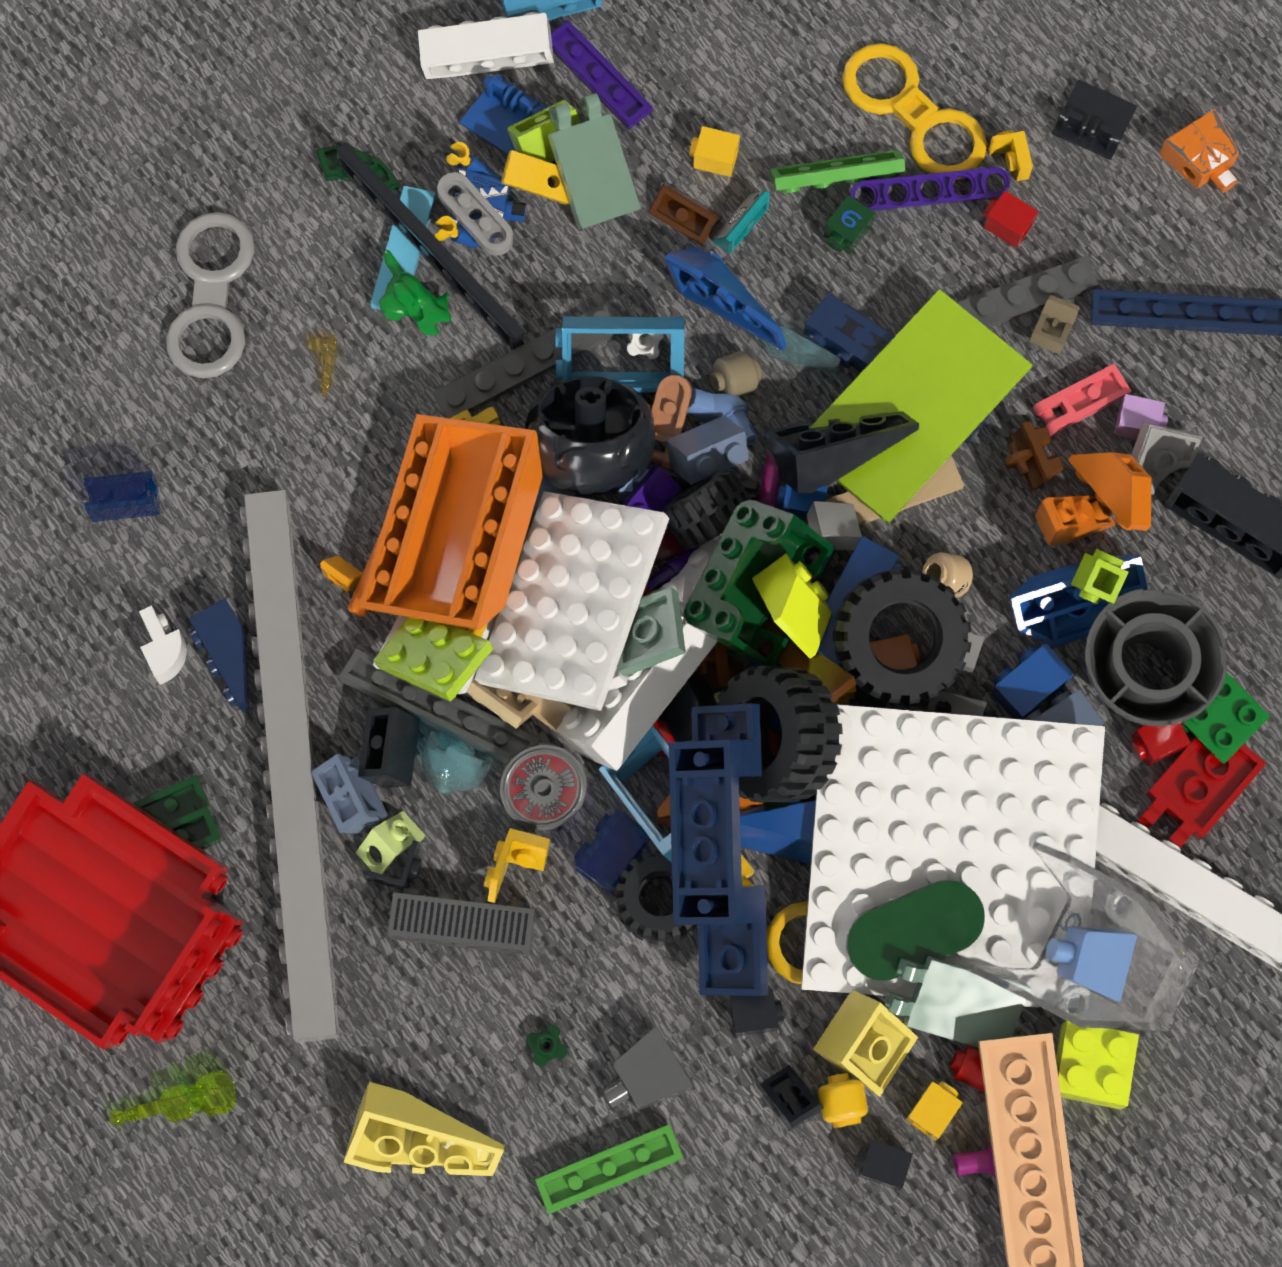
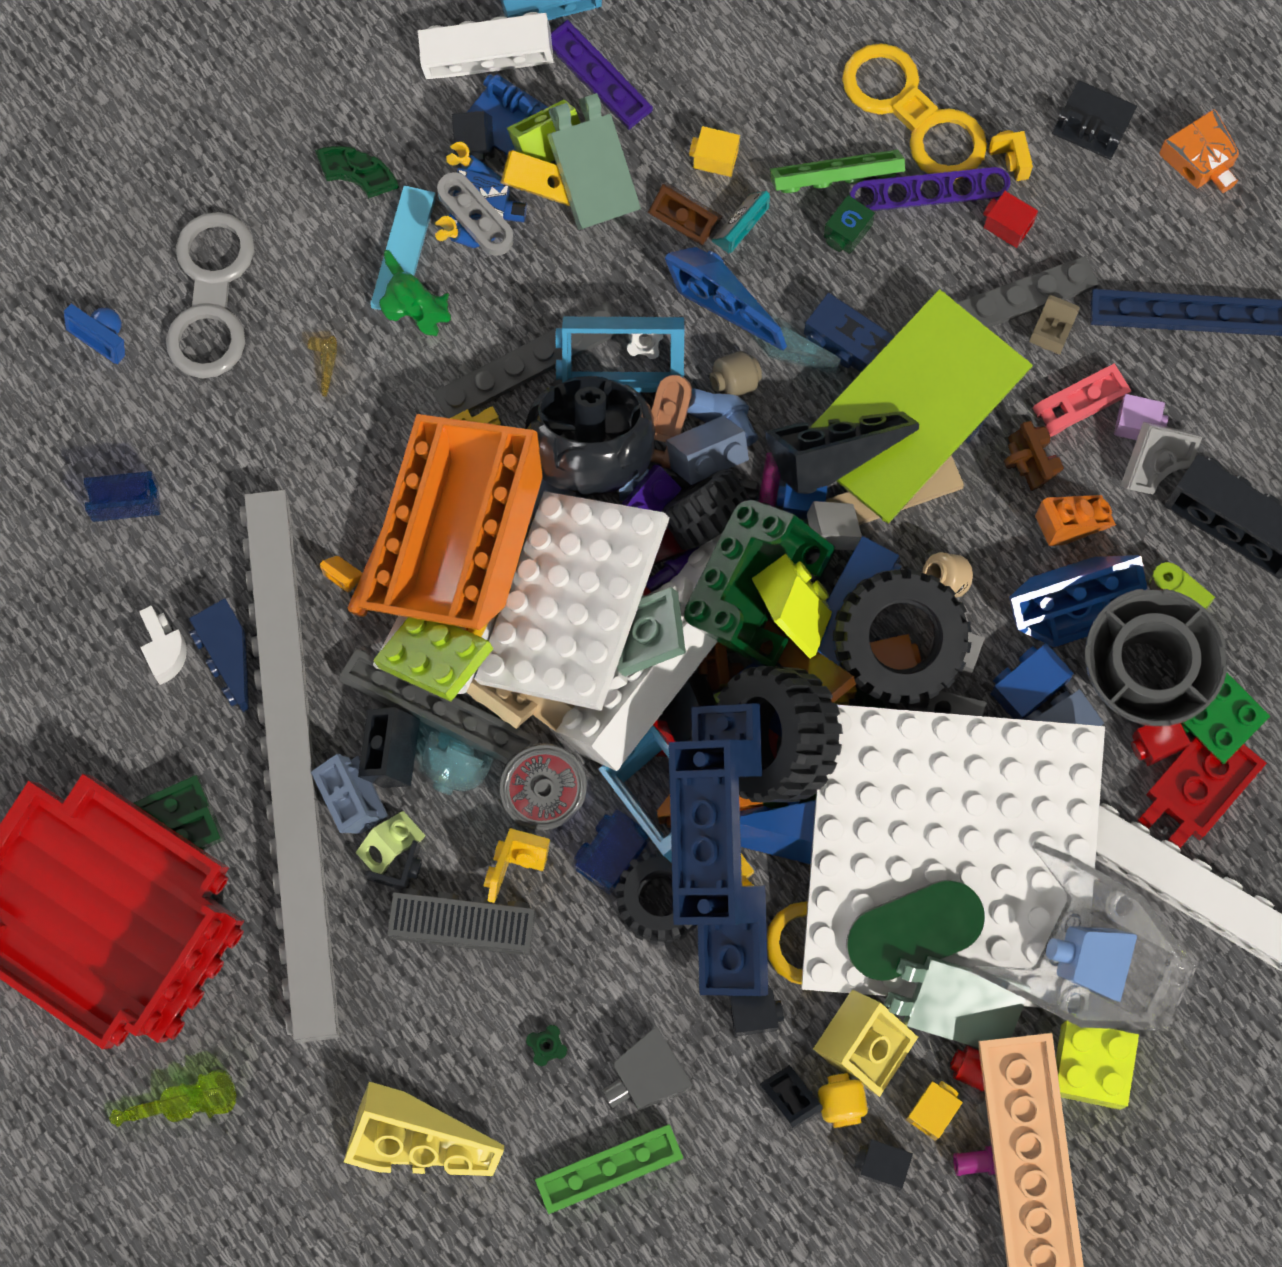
black tile [337,142,525,349] -> none
orange slope [1068,452,1152,531] -> none
lime brick [1071,549,1129,604] -> none
none -> blue tile [64,303,125,364]
none -> black brick [452,111,494,162]
none -> lime leg [1149,562,1215,609]

